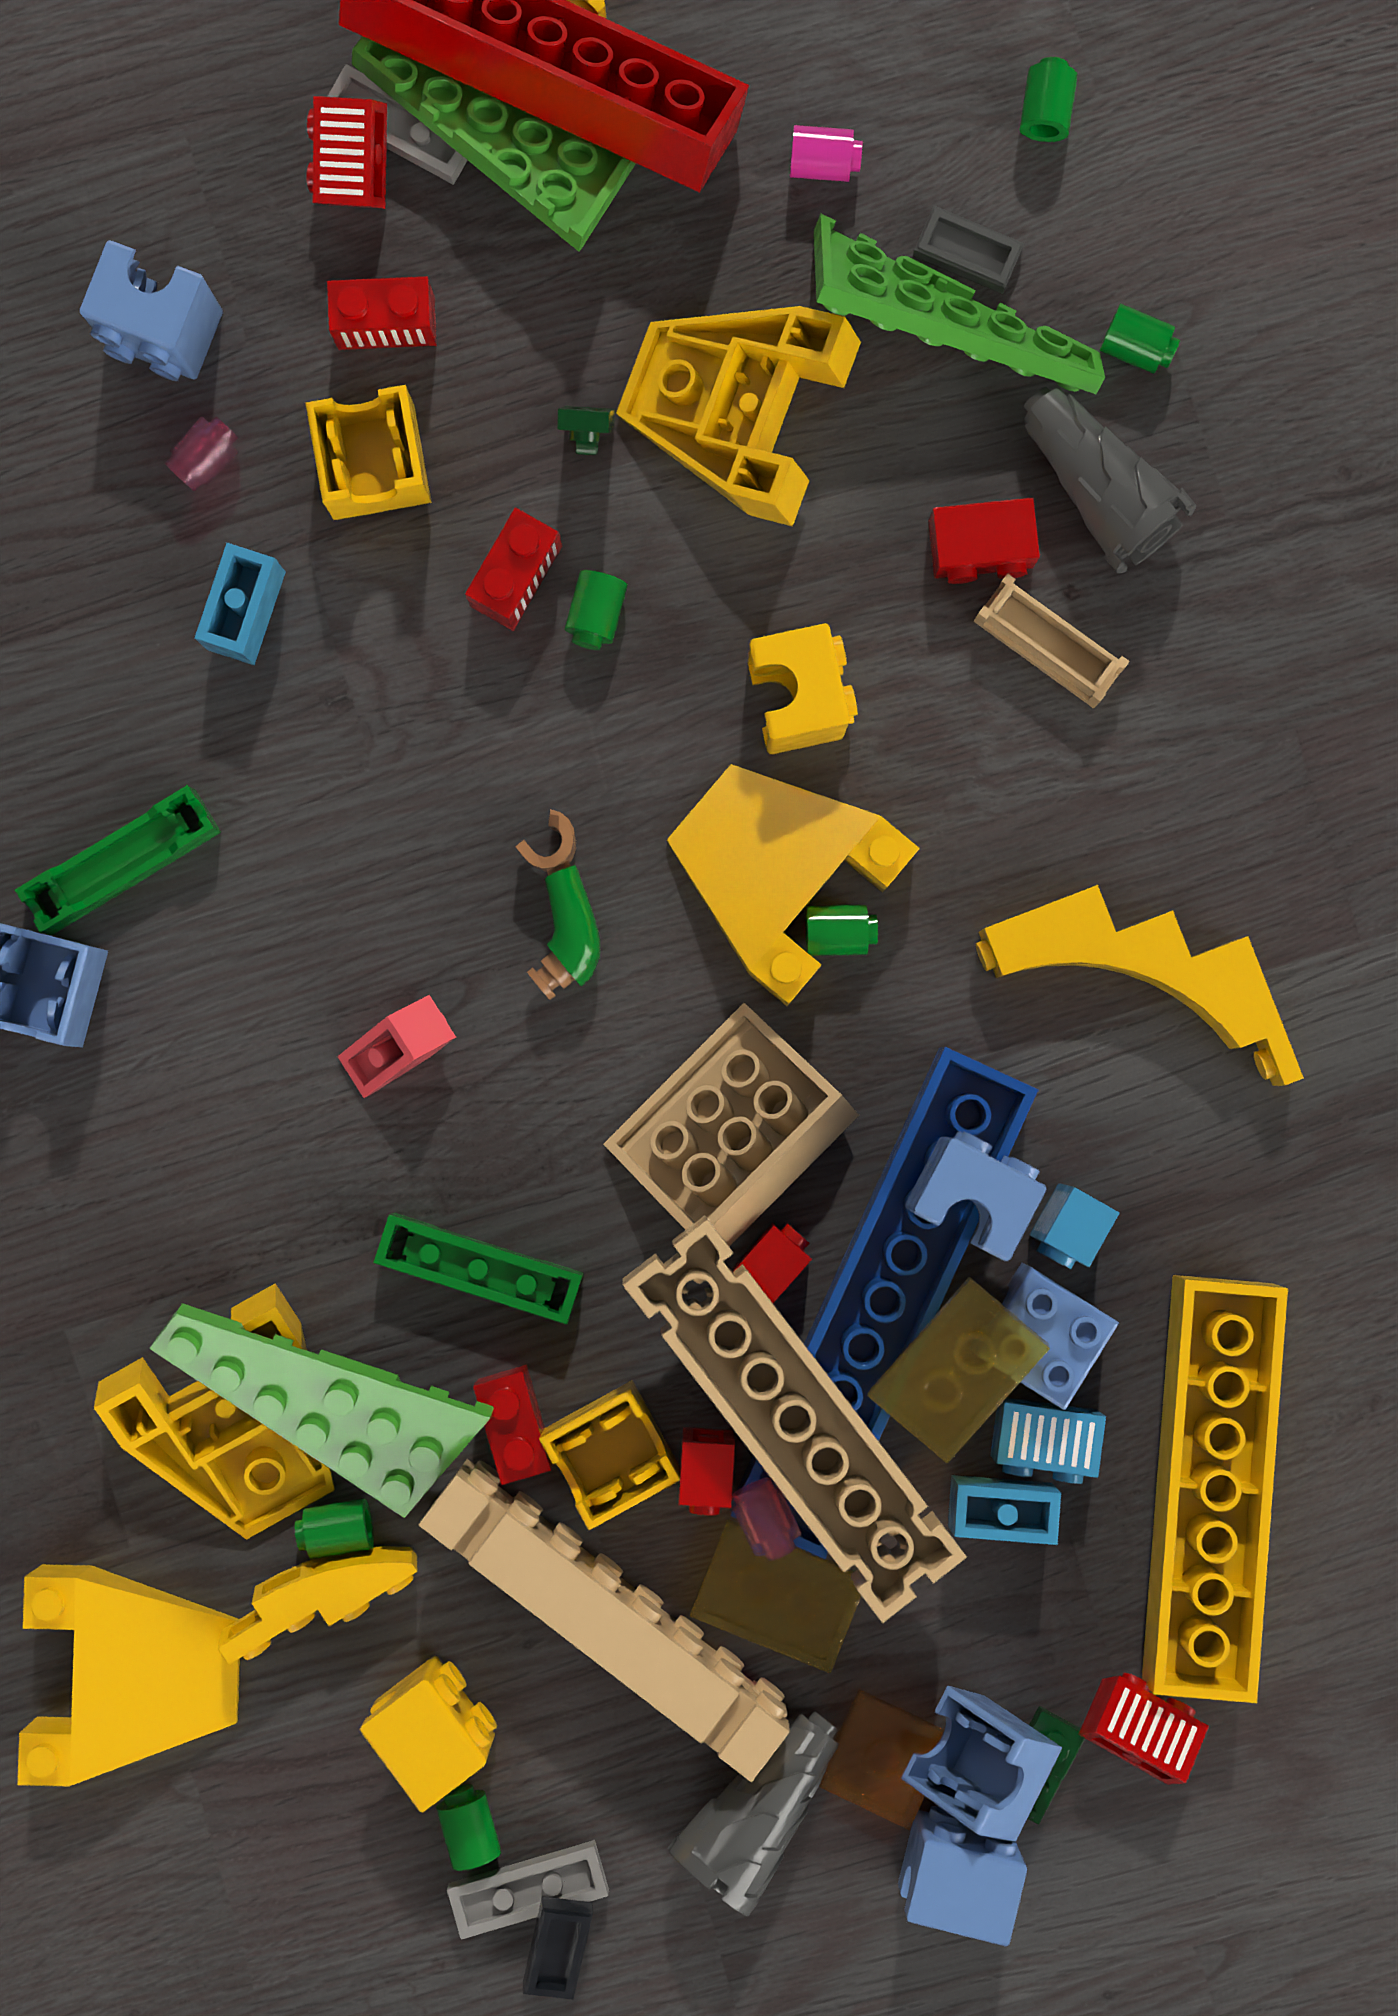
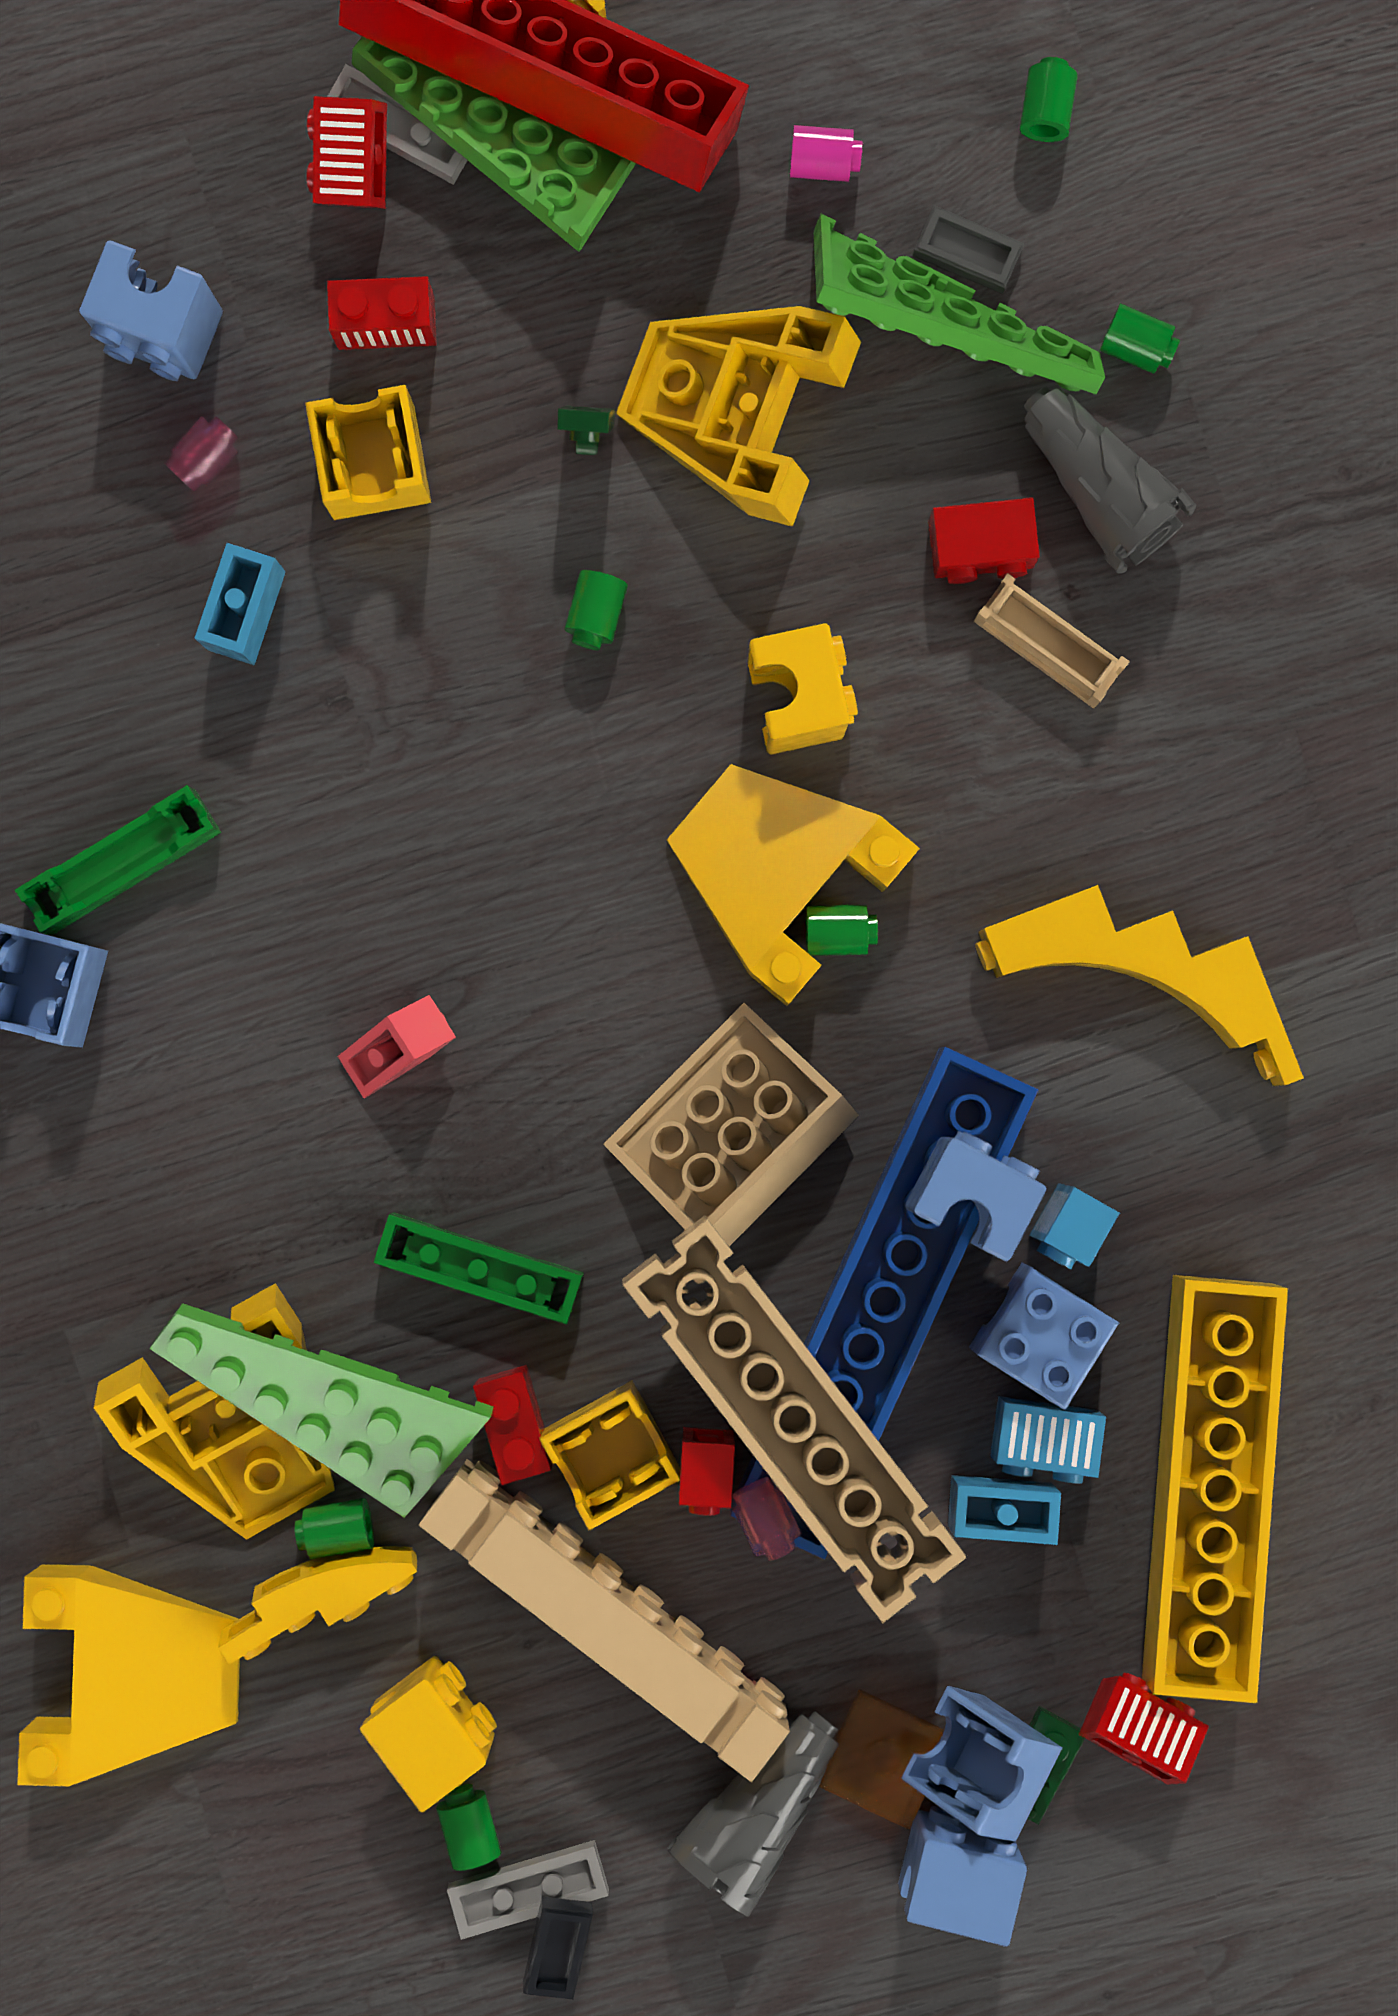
red brick [465,507,562,631] -> none
green piece [516,809,600,1000] -> none
clear yellow tile [690,1519,862,1674] -> none
red brick [733,1223,812,1303] -> none
clear yellow tile [868,1277,1050,1464] -> none

